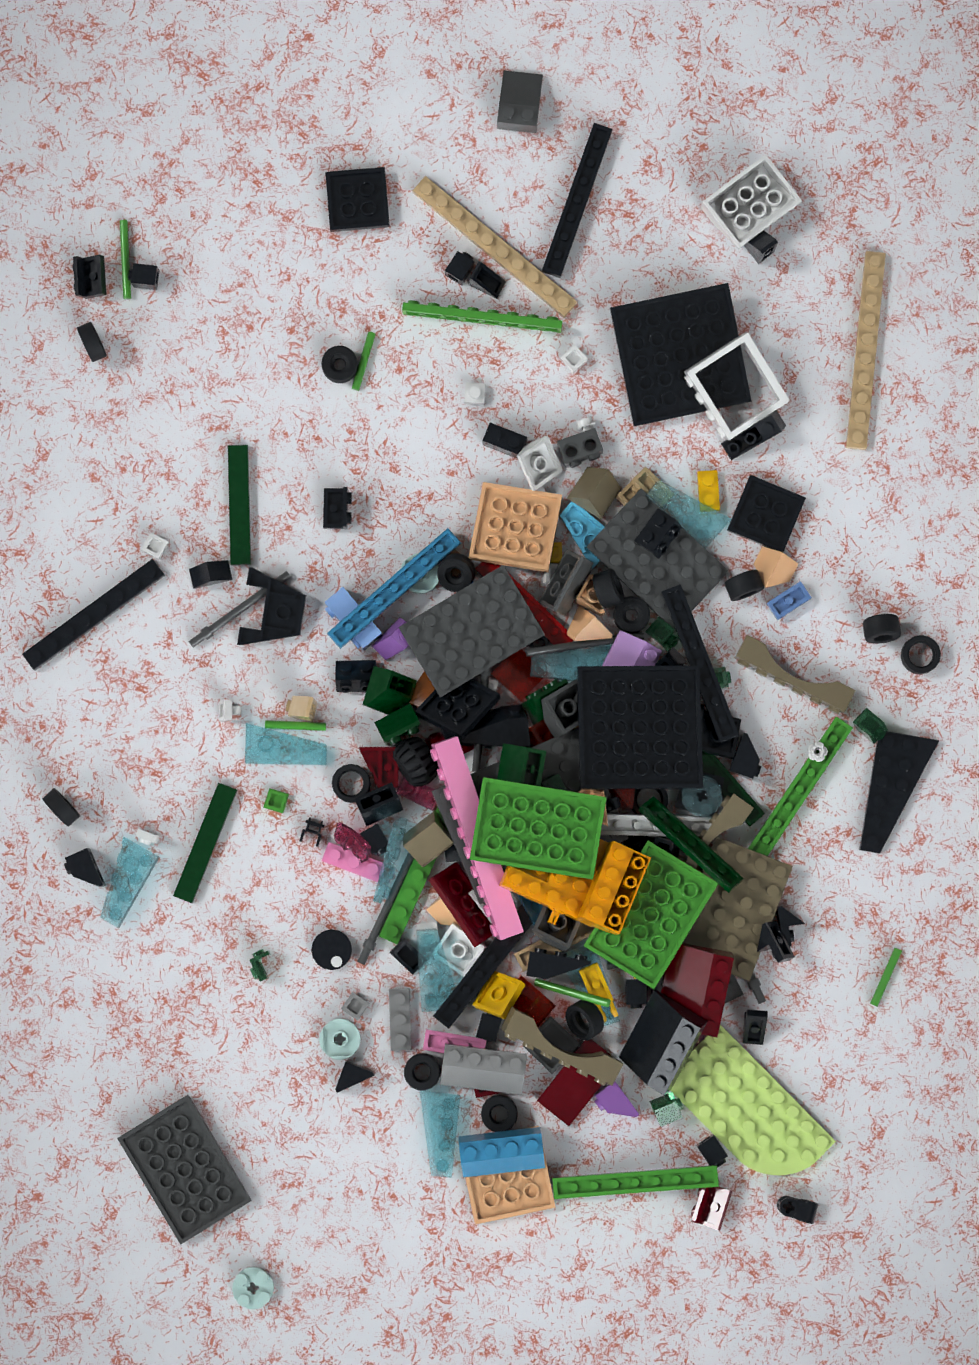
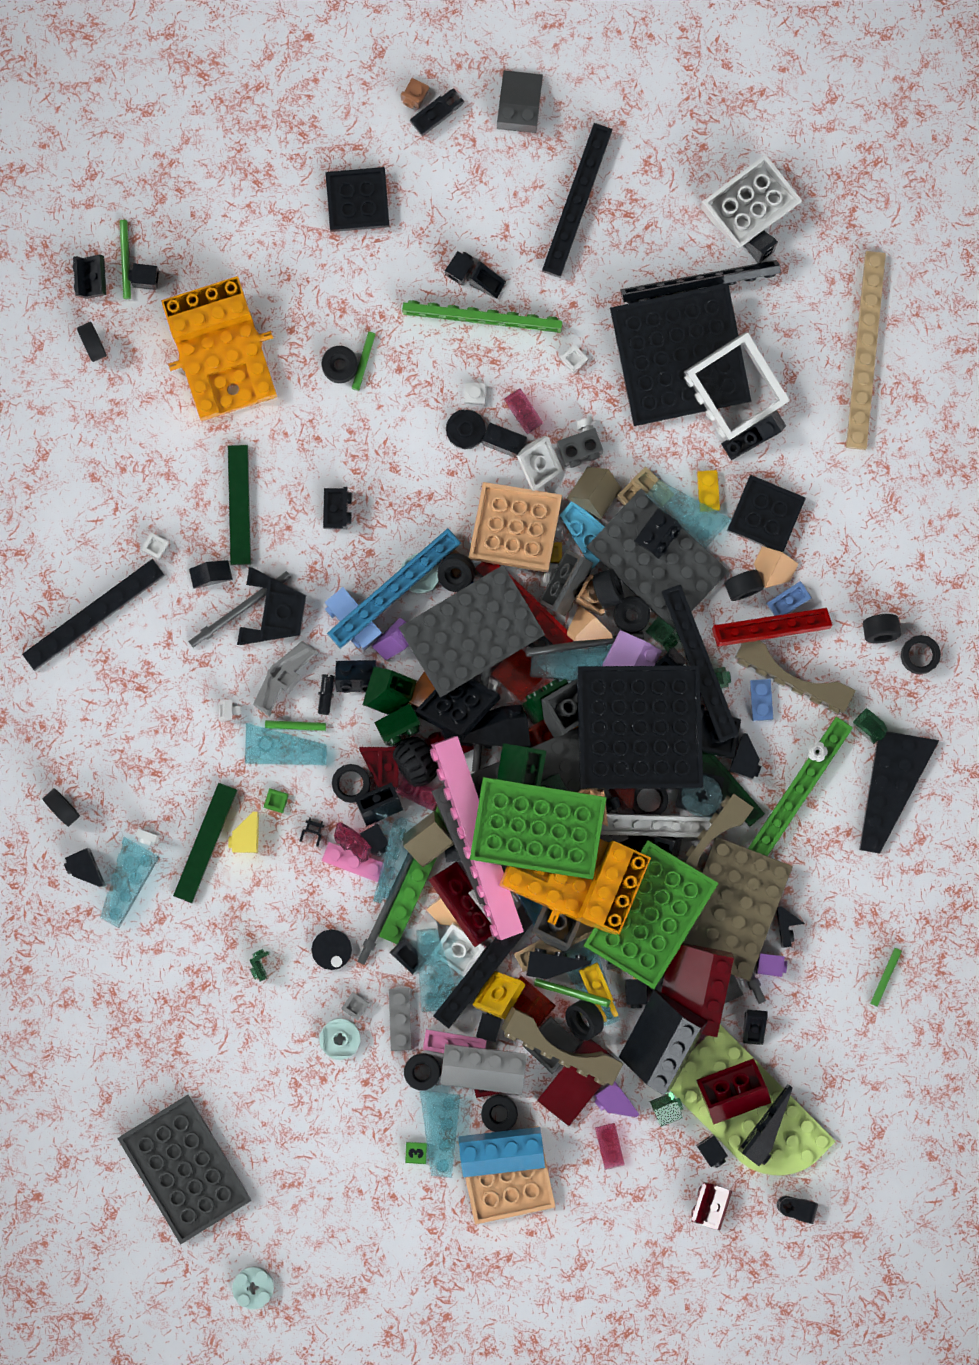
tan slope [285,696,317,722] -> none
black slope [335,1061,375,1093] -> none
tan plate [412,176,577,318] -> none
bright green plate [552,1165,719,1199] -> none
dark green tile [638,796,744,893] -> none
black slope [757,921,795,963] -> none
none -> light orange piece [161,276,277,421]
none -> light yellow slope [228,812,259,853]
none -> light grey plate [253,641,319,717]
none -> black axle [318,674,335,715]
none -> nougat bracket [401,78,430,109]
none -> bright green tile [405,1142,427,1164]
none -> black hinge [410,88,465,137]
none -> black tile [446,409,486,450]
none -> clear pink slope [504,388,543,434]
none -> clear pink slope [595,1123,625,1170]
none -> black plate [620,260,781,304]
none -> dark red slope [696,1058,771,1125]
none -> red plate [712,608,833,647]
none -> black wedge [738,1084,793,1166]
none -> medium blue plate [750,679,773,721]
none -> medium lavender brick [756,953,787,977]

